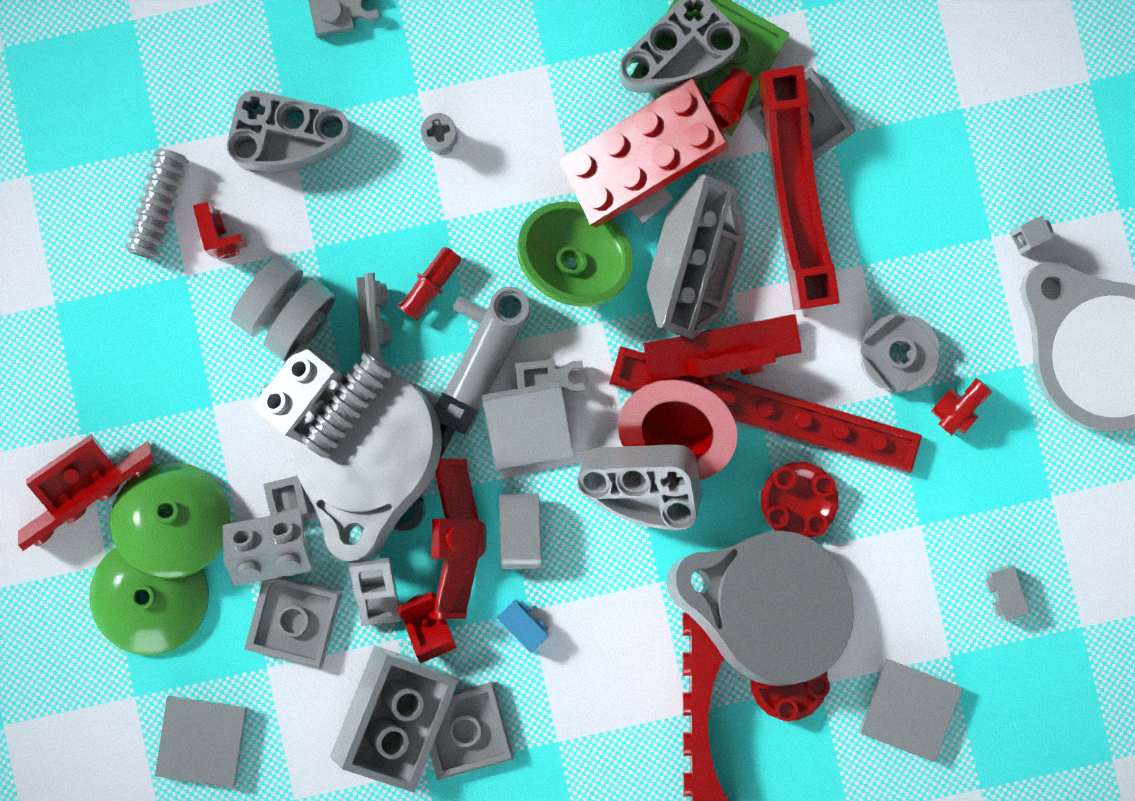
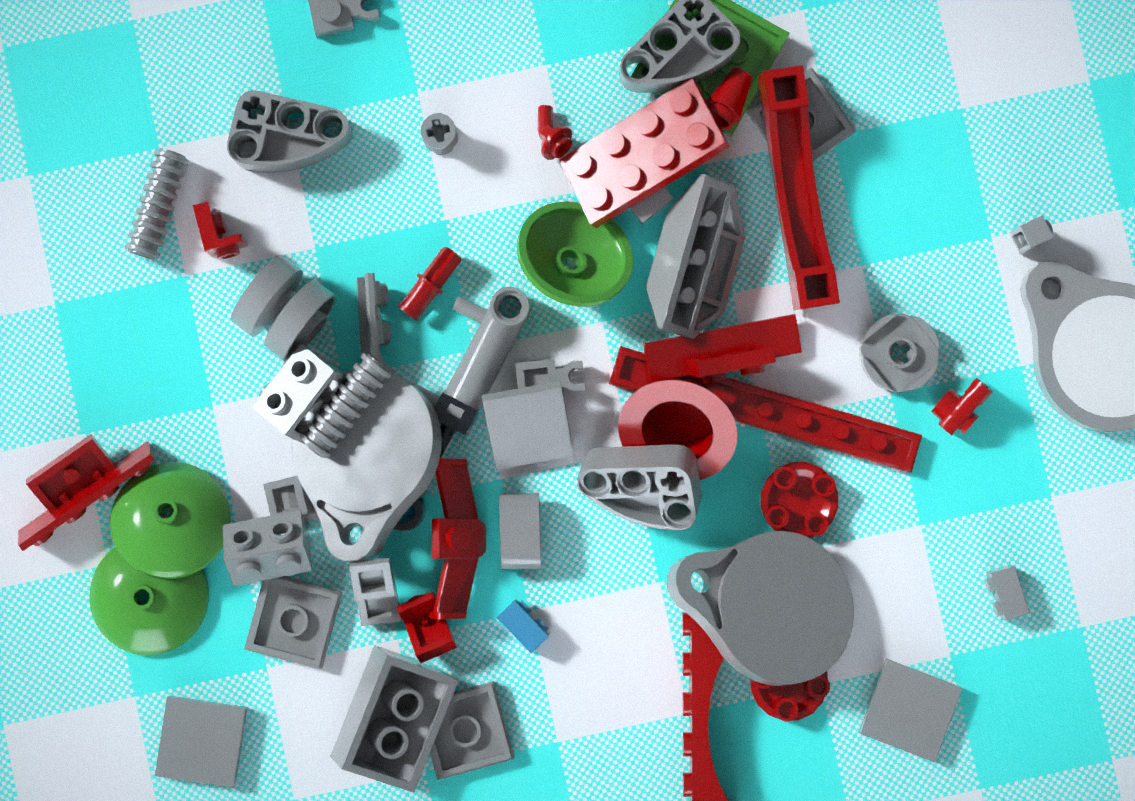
none -> red plate [537,105,572,160]

